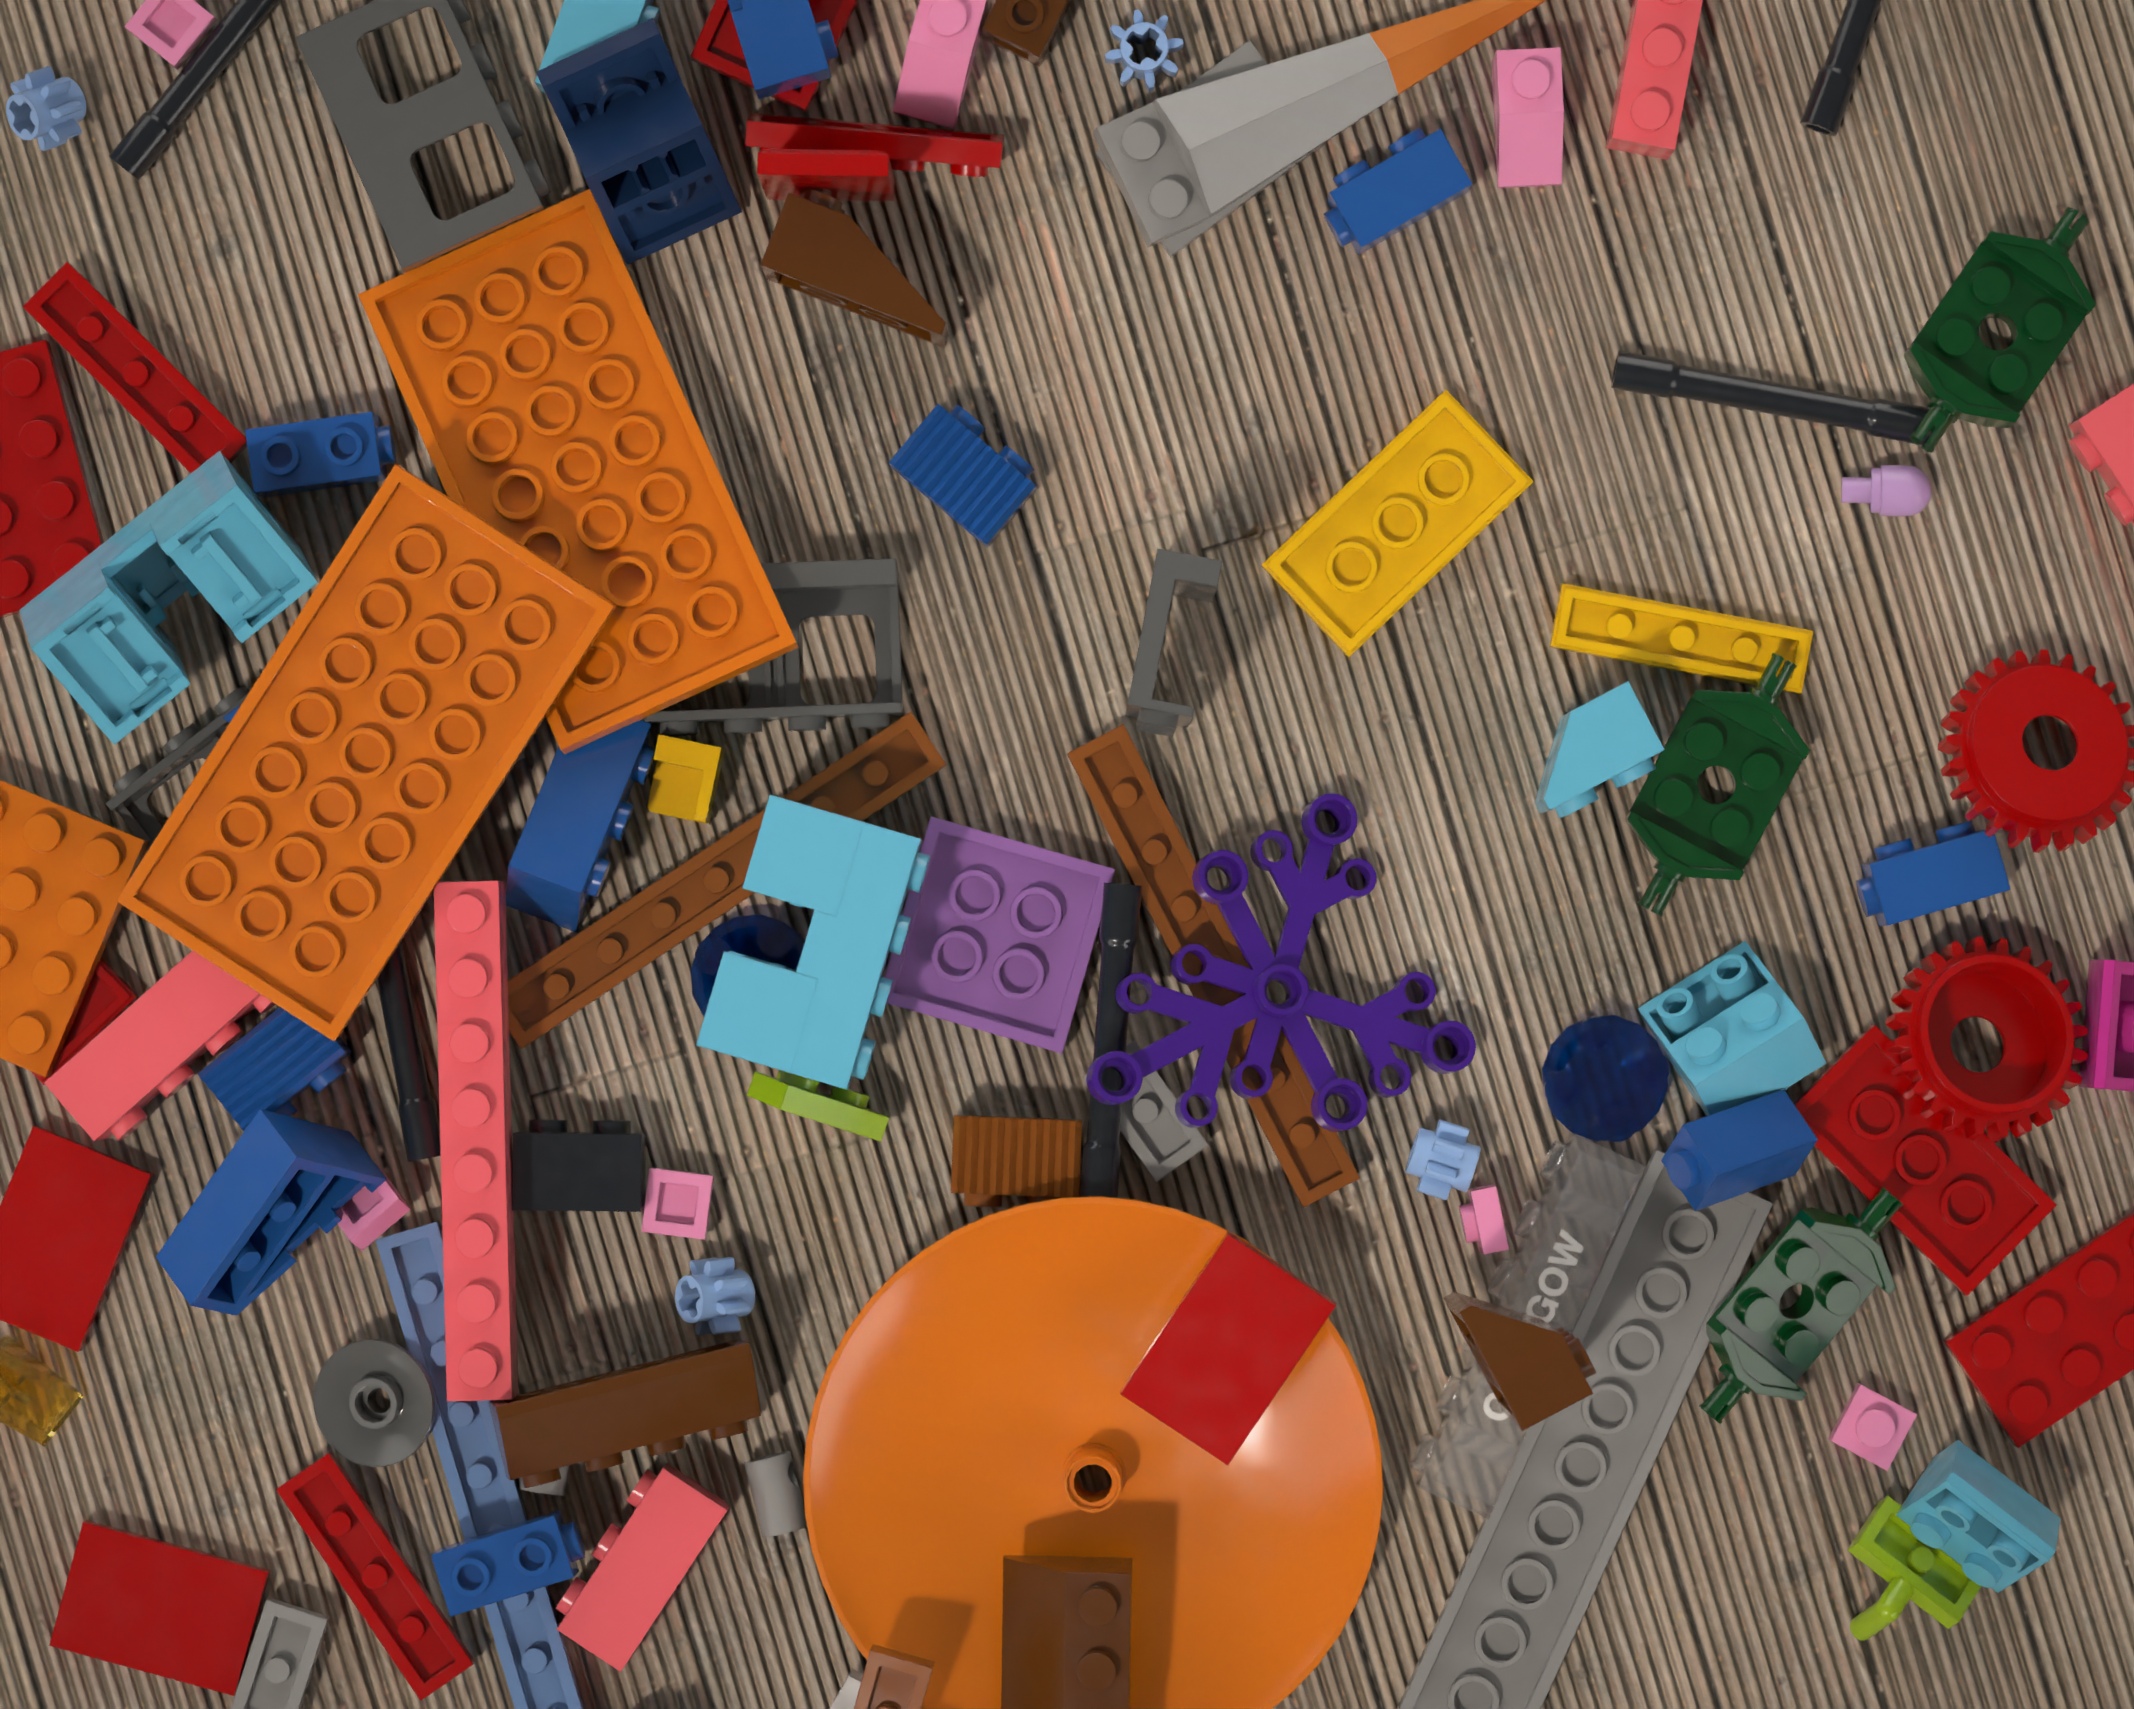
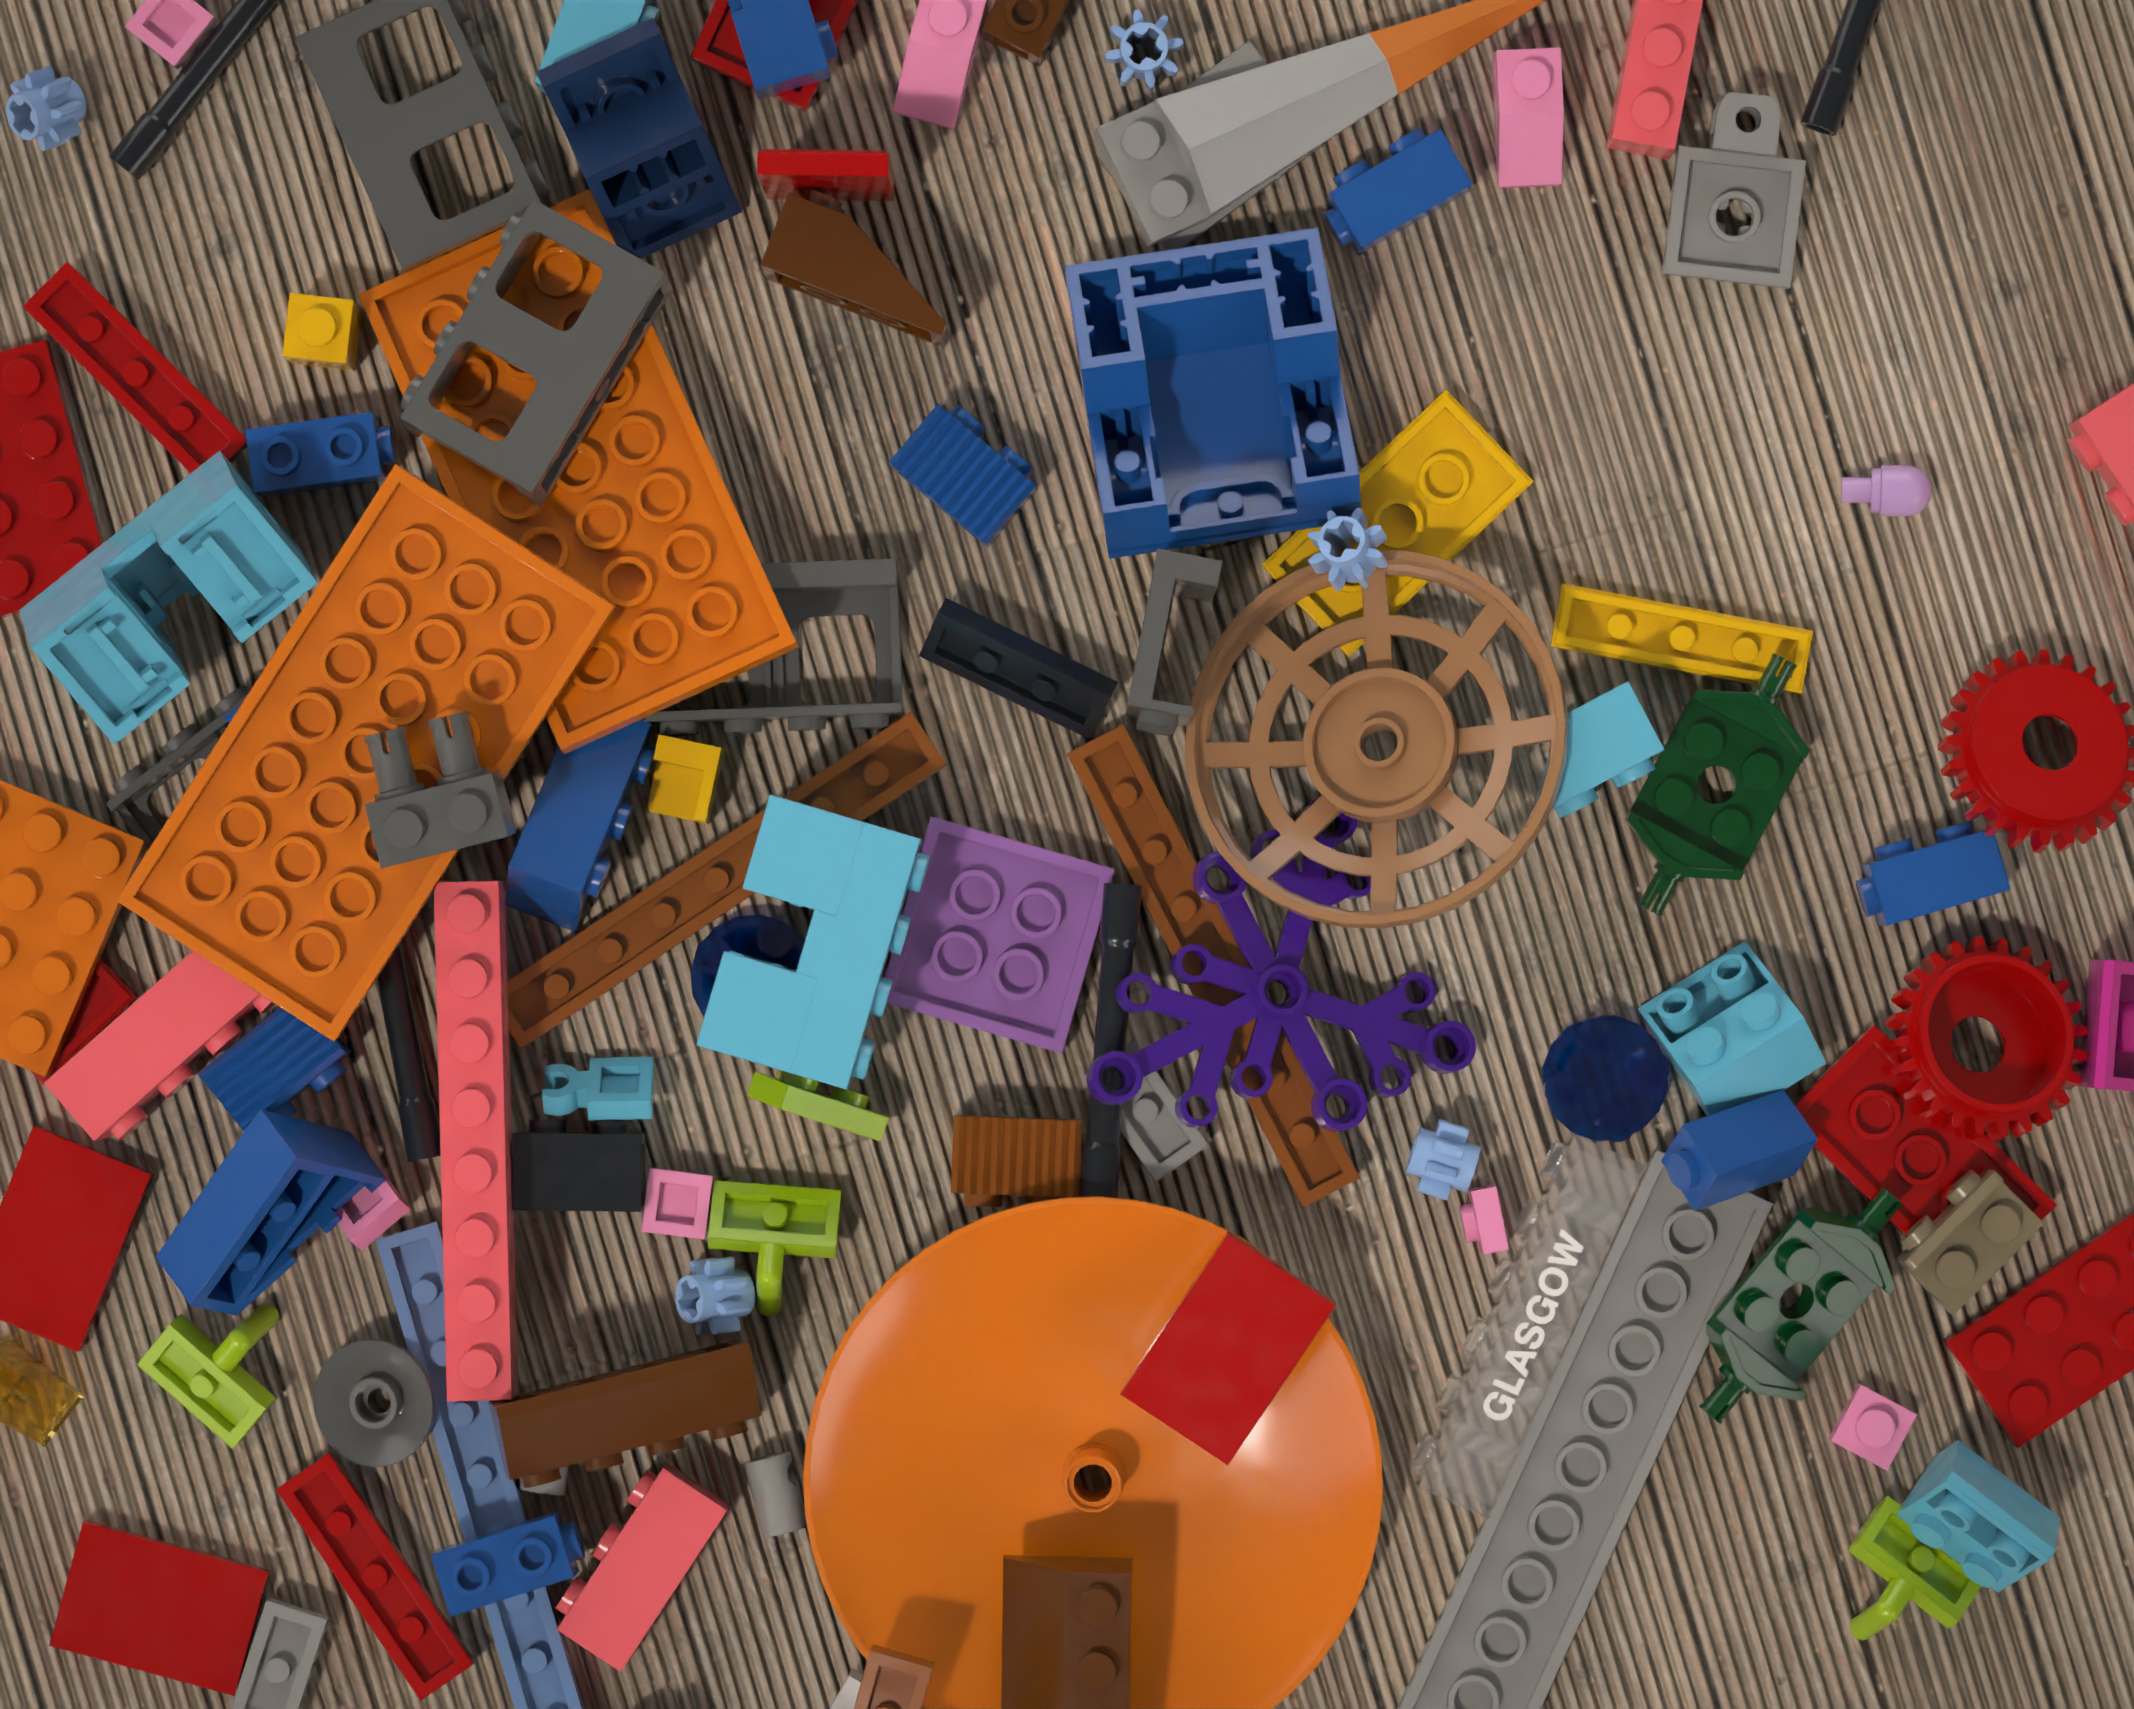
red plate [745,113,1004,177] -> none
reddish brown slope [1443,1292,1596,1431] -> none
black piece [1611,350,1930,445] -> none
dark green plate [1904,207,2096,453] -> none
none -> lime plate [137,1303,279,1449]
none -> yellow brick [282,293,363,371]
none -> dark grey brick [364,711,516,868]
none -> dark grey window [400,199,673,507]
none -> medium azure plate [542,1057,655,1120]
none -> lime plate [708,1180,842,1316]
none -> black plate [919,598,1118,740]
none -> blue slope [1064,227,1361,559]
none -> medium nougat dish [1184,550,1569,929]
none -> light blue gear [1308,508,1389,591]
none -> light grey plate [1662,92,1806,289]
none -> dark tan bracket [1896,1169,2044,1315]

